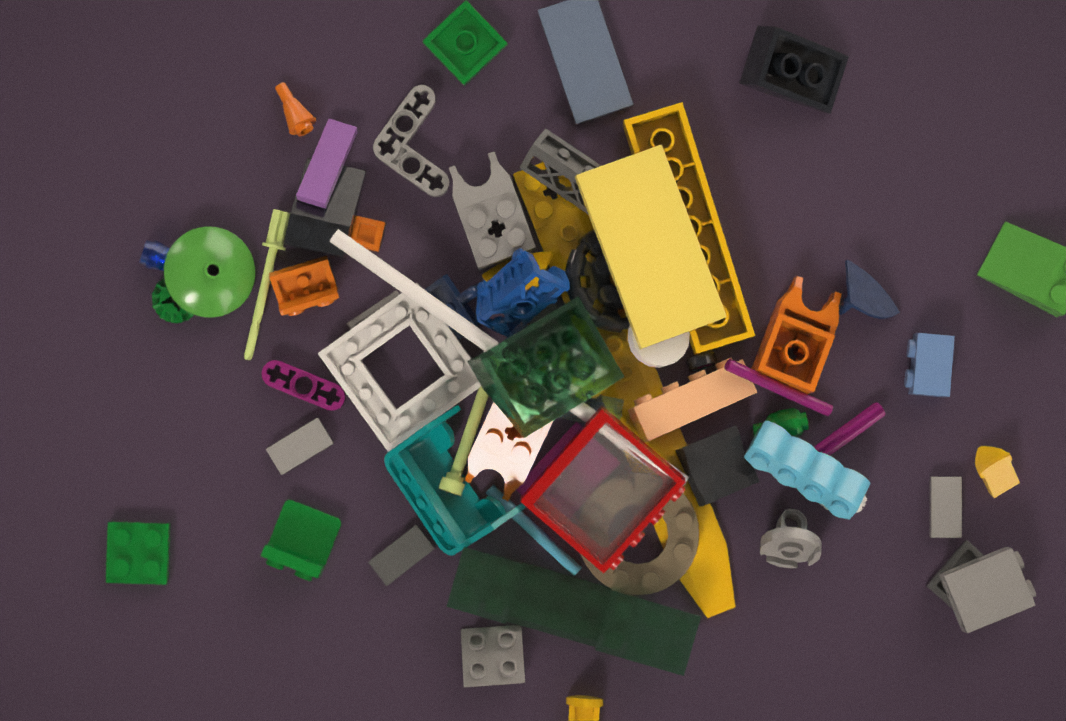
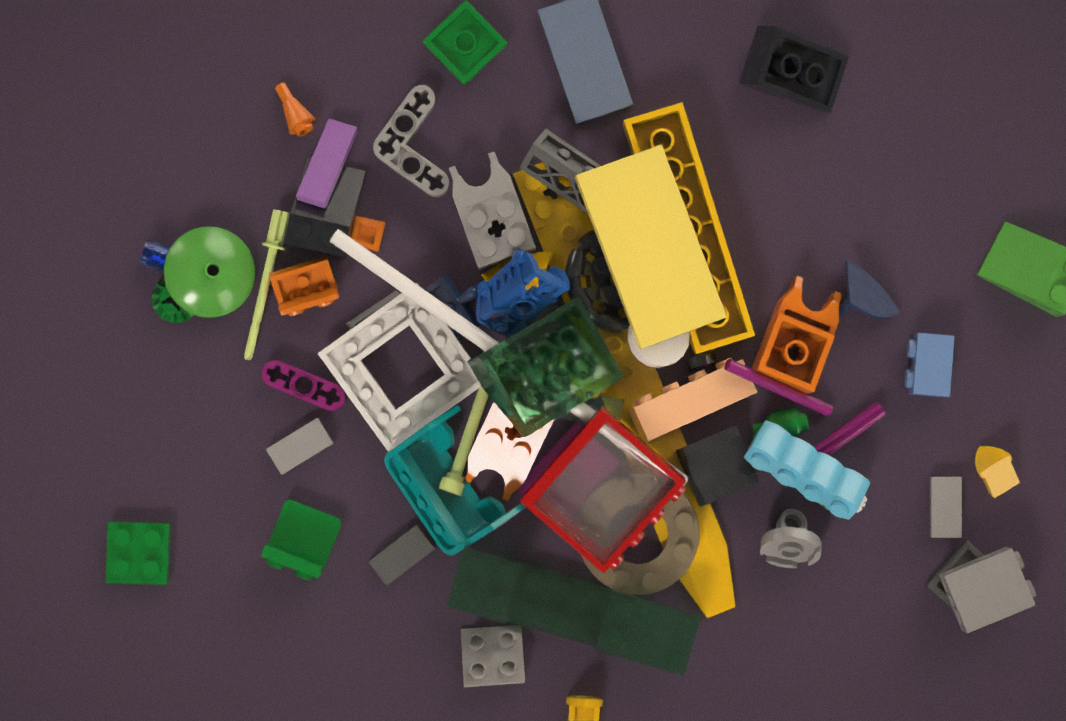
medium azure bar [486,484,582,576] -> none

